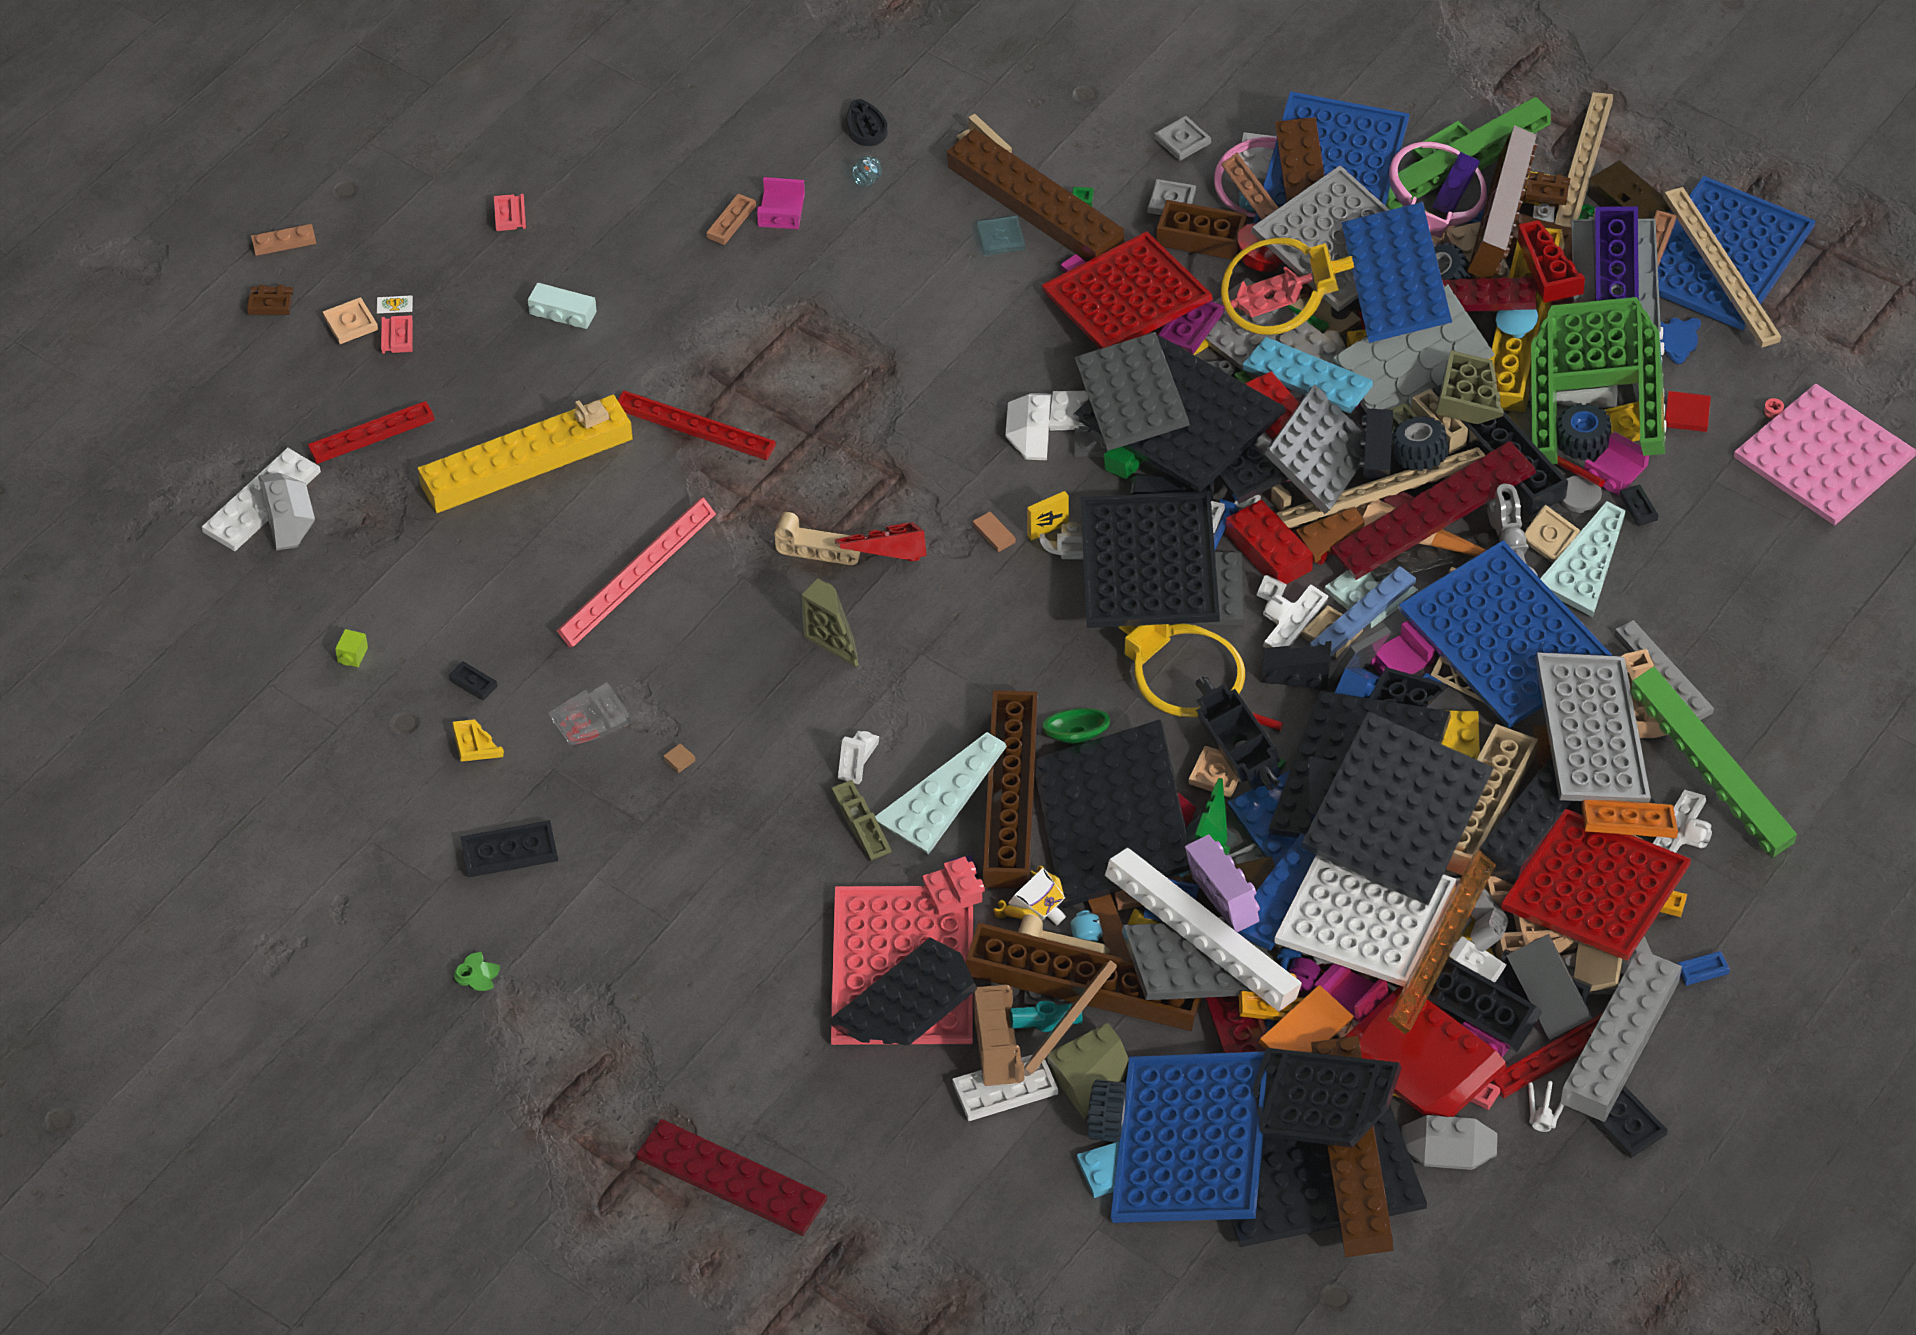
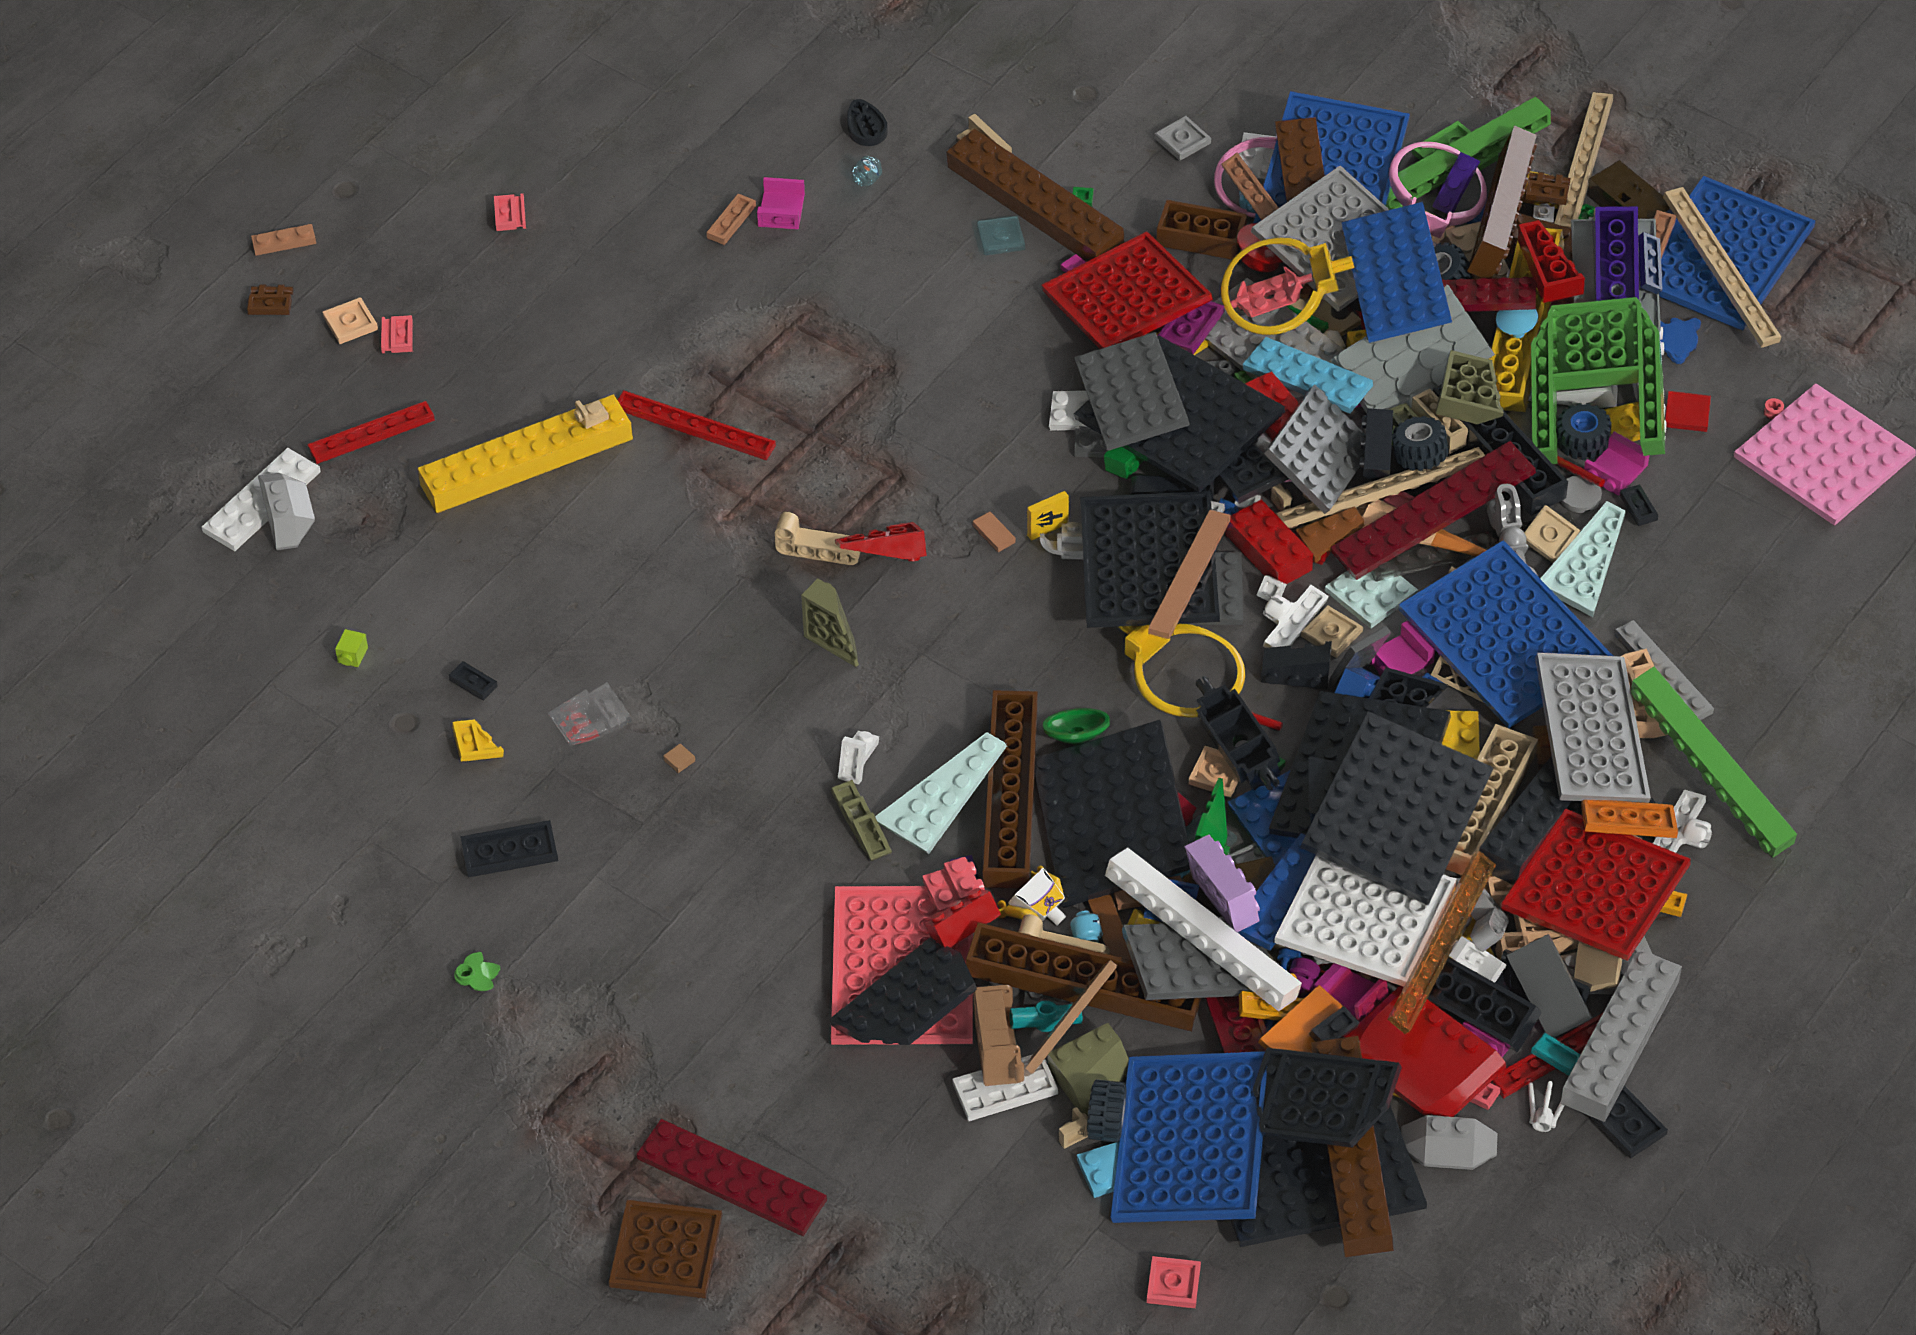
white sticker [377,296,413,314] -> none
light aqua brick [528,283,597,329] -> none
coral plate [556,497,716,648] -> none
white wedge [1006,393,1052,460] -> none
light grey plate [1148,179,1196,215] -> none
medium blue plate [1311,566,1416,656] -> none
blue tile [1677,951,1730,986] -> none
none -> reddish brown plate [609,1200,723,1299]
none -> red brick [924,888,1001,947]
none -> tan bracket [1059,1107,1088,1149]
none -> coral plate [1147,1256,1201,1309]
none -> nougat tile [1148,510,1230,639]
none -> black plate [1309,1006,1360,1042]
none -> teal tile [1531,1033,1581,1076]
none -> dark blue plate [1638,232,1663,294]

